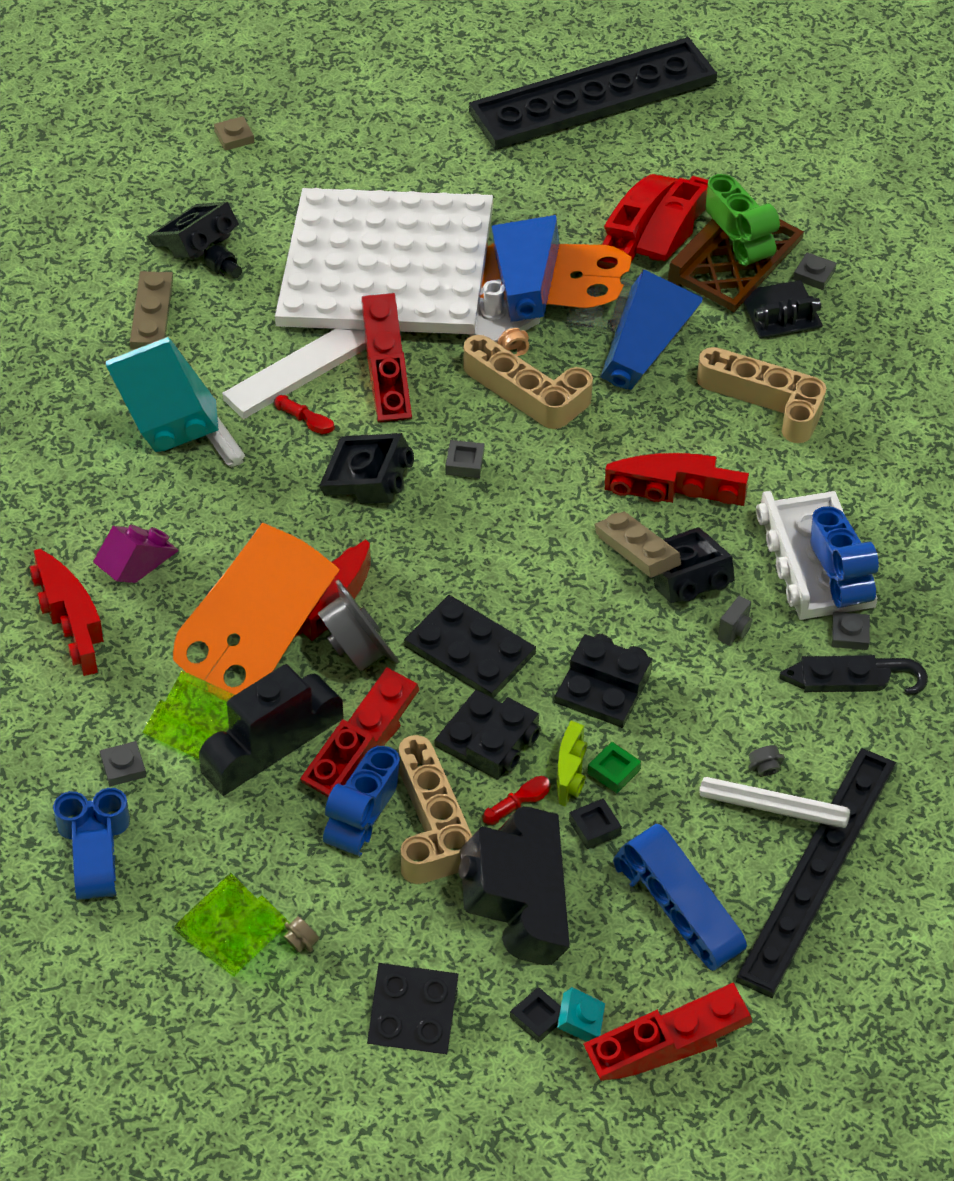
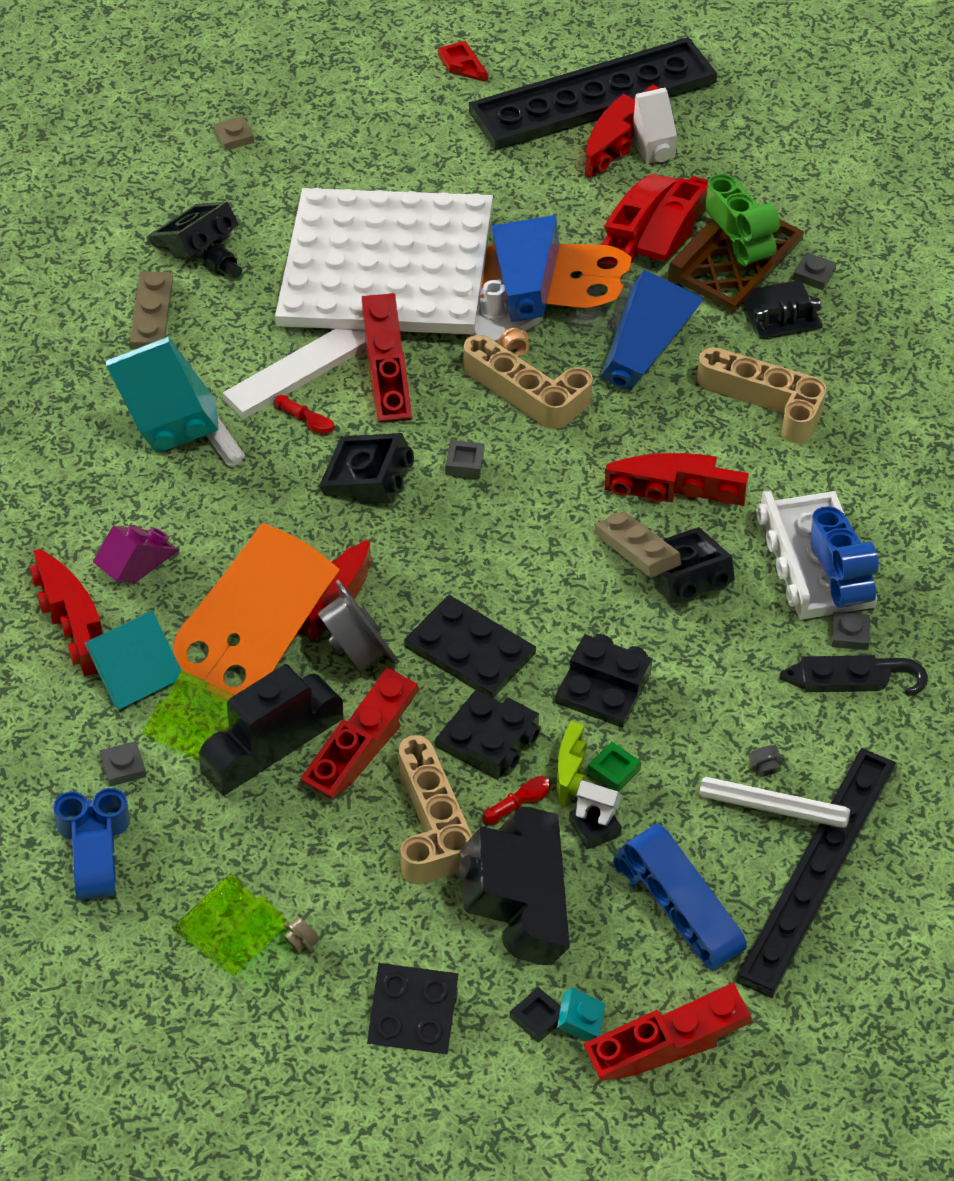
blue piece [323,746,400,857] -> none
dark grey plate [718,596,753,646] -> none
none -> teal tile [84,610,184,710]
none -> red tile [438,41,488,82]
none -> white tile [576,780,623,826]
none -> red slope [585,84,660,178]
none -> white slope [632,88,677,164]

